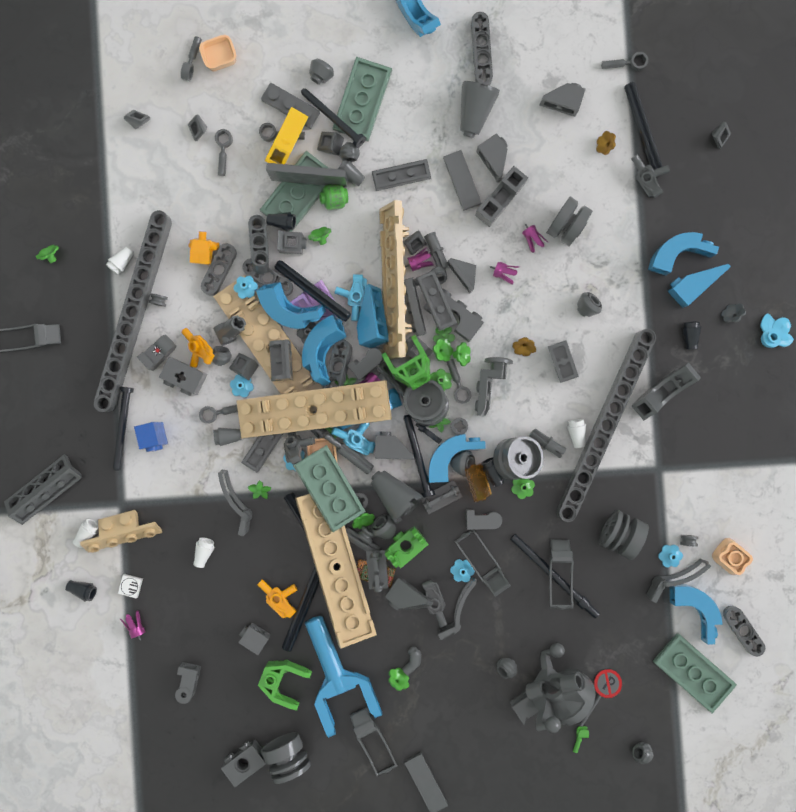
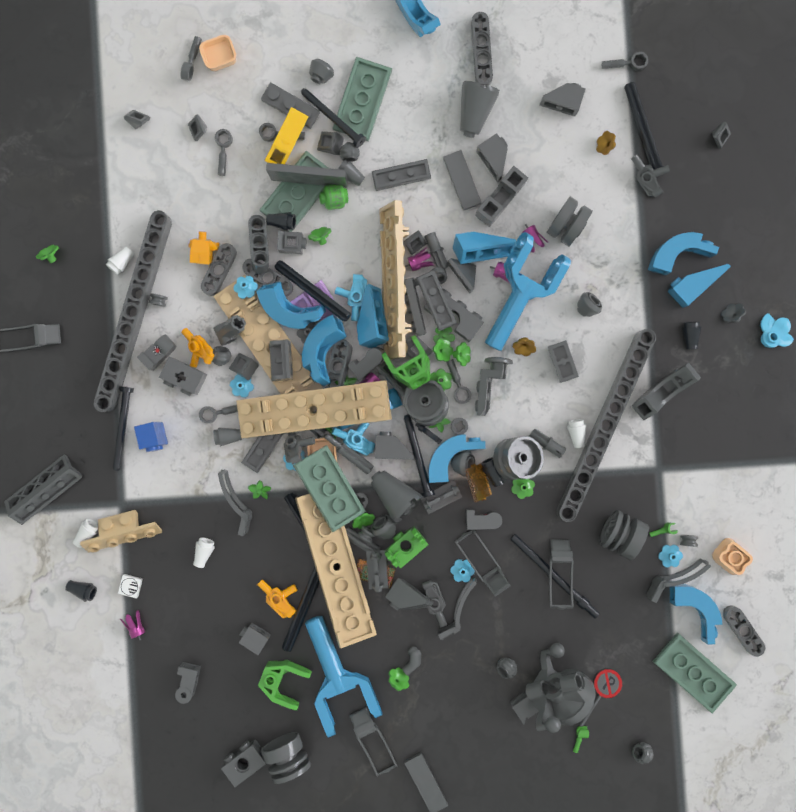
none -> dark azure slope [453,232,516,264]
none -> dark azure piece [485,232,571,351]
none -> bright green hand [649,522,678,537]

